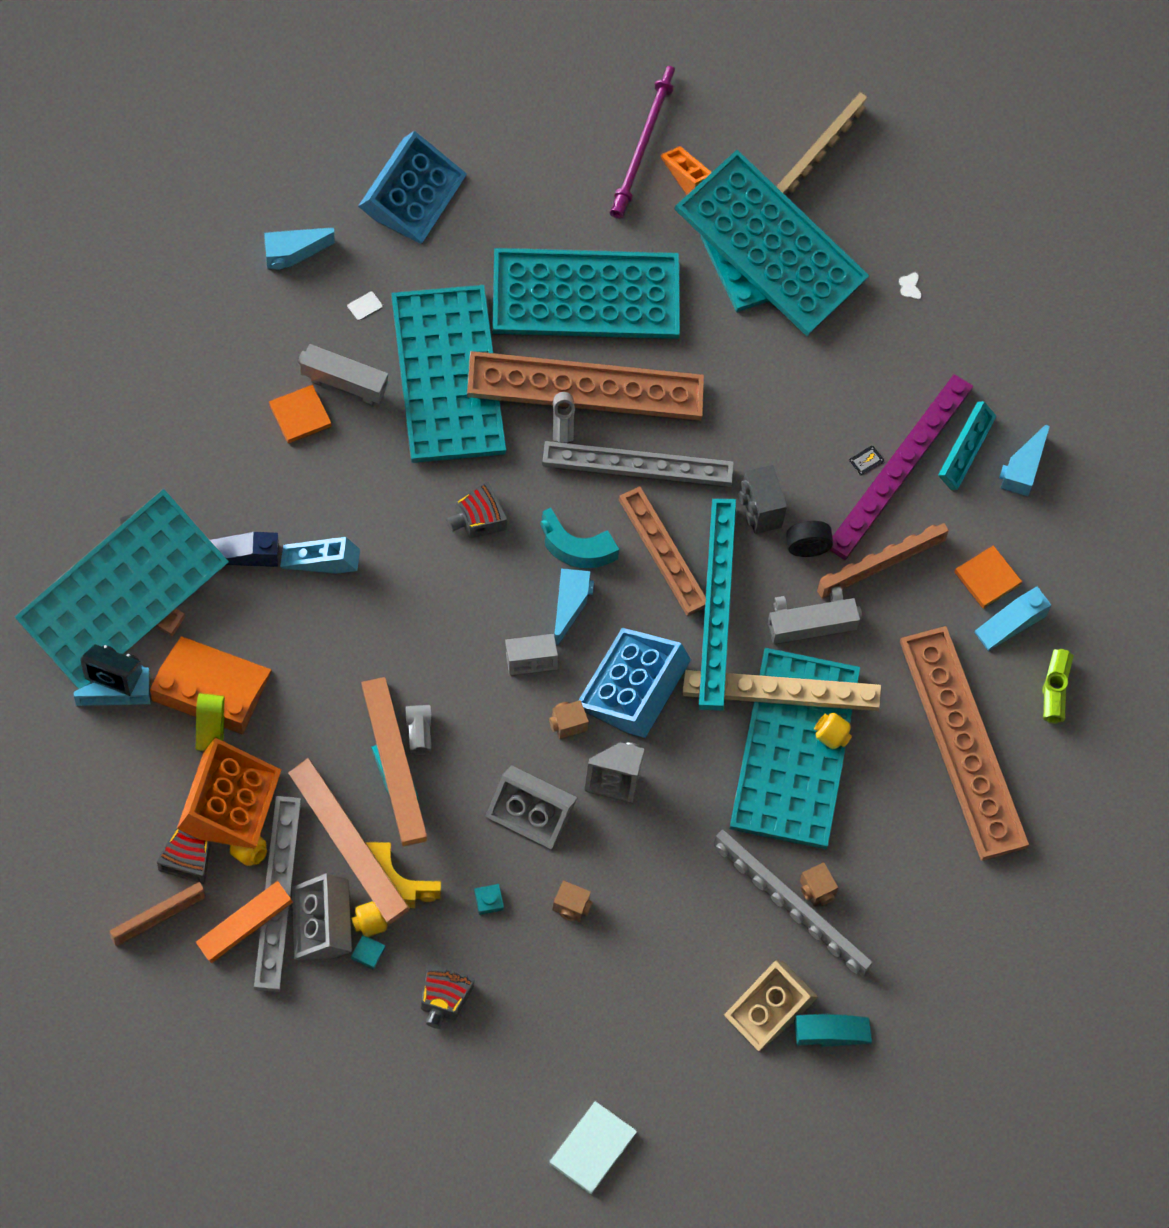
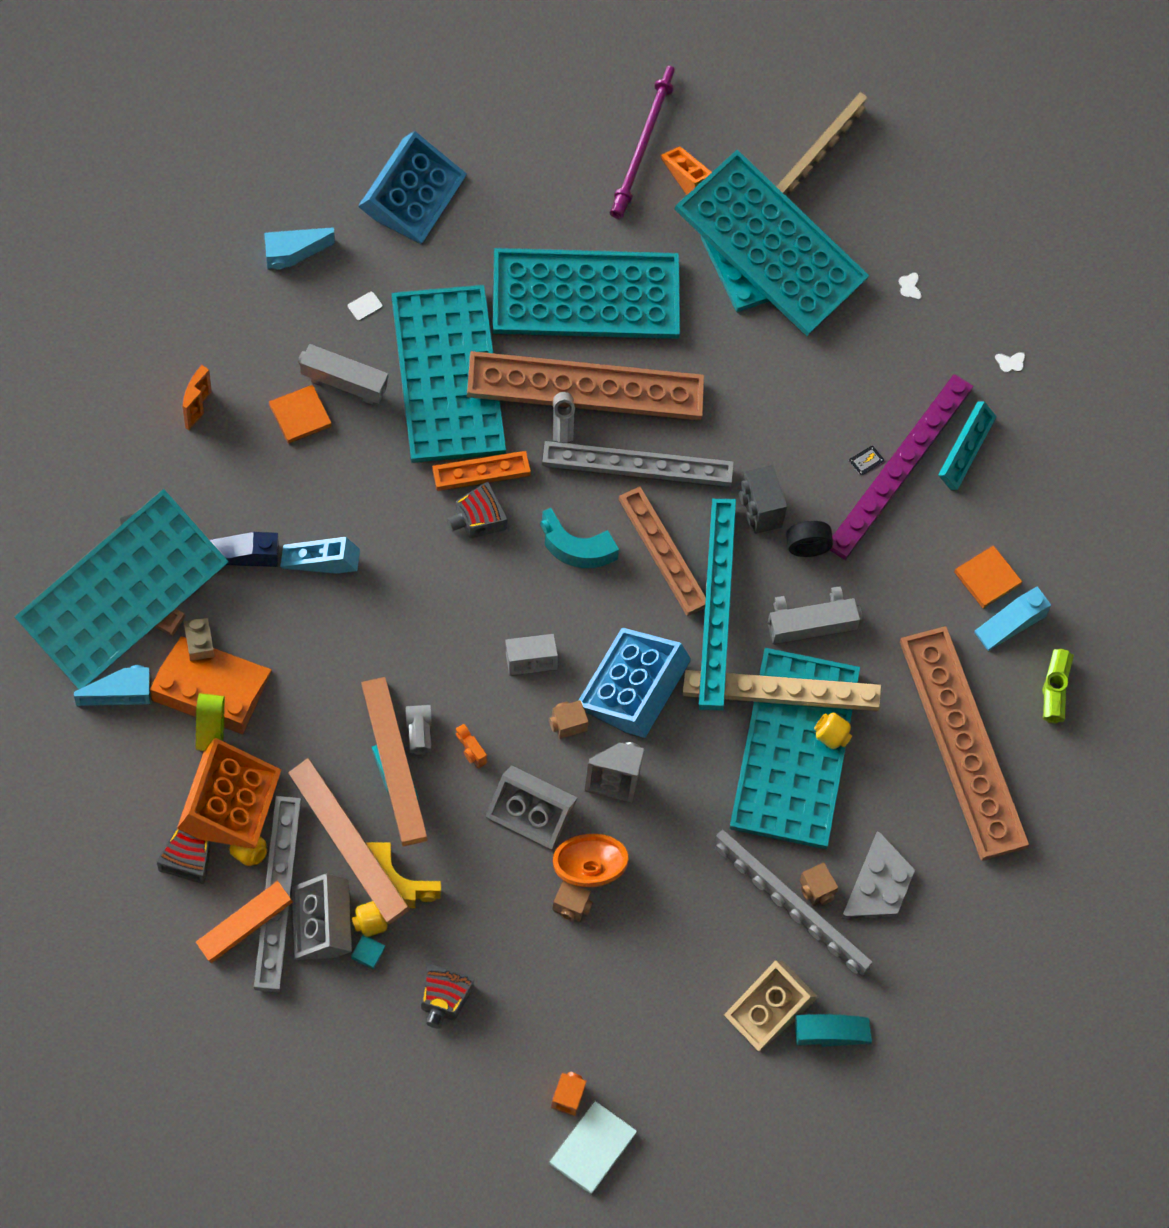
black slope [80,644,142,696] -> none
nougat tile [110,882,205,946] -> none
teal plate [474,884,504,915] -> none
medium azure slope [554,569,594,645] -> none
nougat plate [817,523,949,599] -> none
medium azure slope [999,425,1050,496] -> none
none -> orange slope [182,365,212,430]
none -> dark tan plate [184,618,215,661]
none -> orange plate [432,451,531,491]
none -> orange plate [455,724,487,769]
none -> orange brick [551,1072,586,1116]
none -> orange dish [553,834,628,888]
none -> light grey wing [842,832,915,919]
none -> white sticker [995,352,1025,372]

